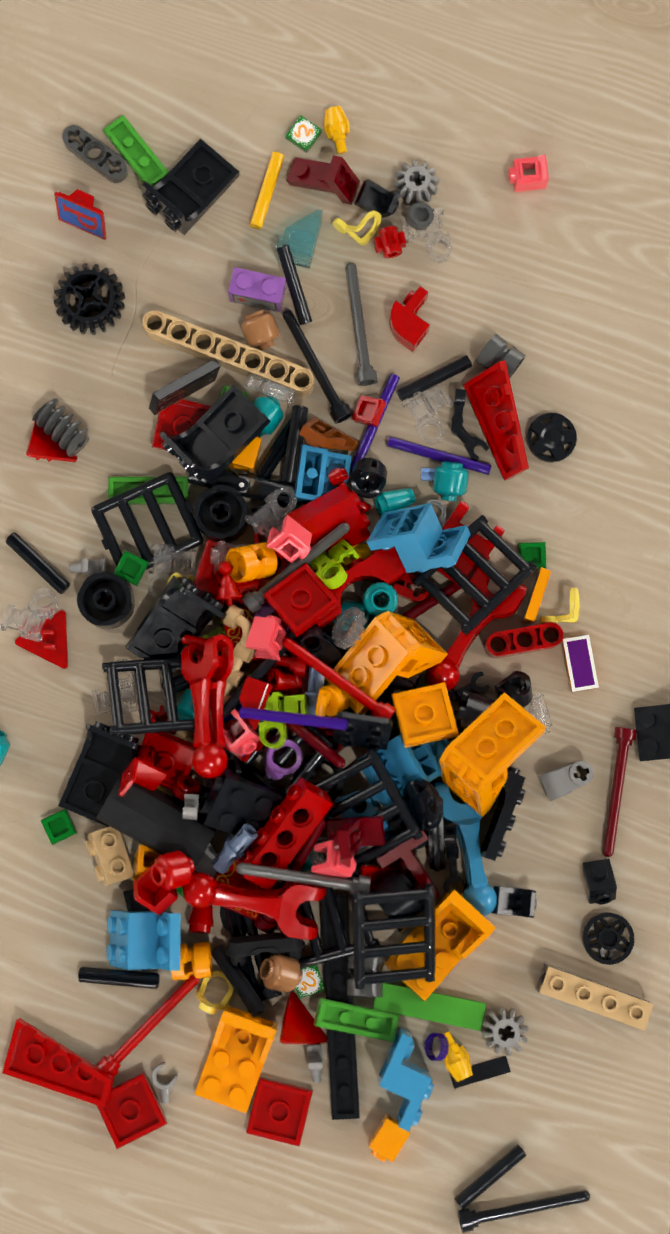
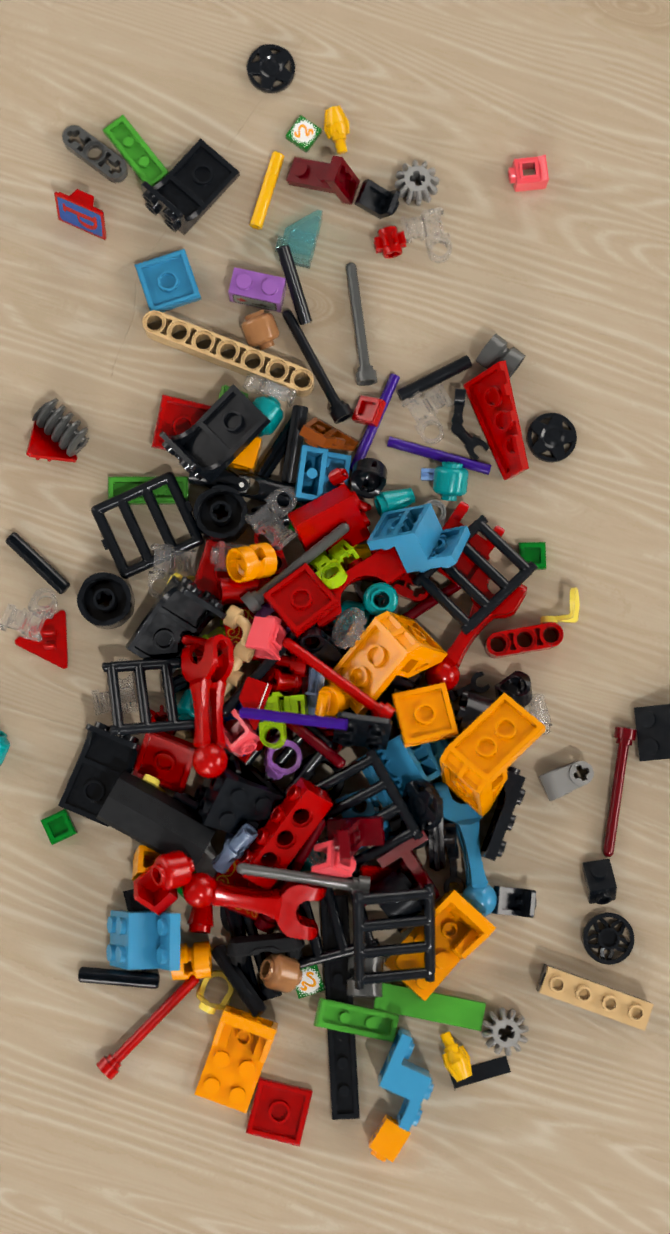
red wing [2,1018,115,1108] -> none
black gear [54,263,126,335] -> none
light grey piece [69,558,106,574] -> none
tan bracket [85,826,134,887] -> none
red plate [97,1072,168,1149] -> none
green tile [113,550,149,586] -> none
red bracket [118,748,167,797] -> none
black tile [149,359,220,415] -> none
light grey piece [152,1062,178,1103] -> none
red bush [172,776,200,801] -> none
light grey piece [183,794,199,820] -> none
red piece [215,561,242,606] -> none
coral window [266,515,312,563] -> none
red piece [280,992,328,1044] -> none
light grey piece [307,1044,323,1083] -> none
light yellow piece [332,211,382,245] -> none
red brick [390,286,430,352] -> none
dark grey tile [407,202,434,231] -> none
dark purple axle [425,1033,449,1061] -> none
black piece [454,1144,527,1209] -> none
black piece [458,1190,590,1233] -> none
light orange tile [522,567,551,624] -> none
dark purple tile [562,635,599,692] -> none
none -> dark azure plate [135,249,202,312]
none -> black wheel [247,44,295,94]

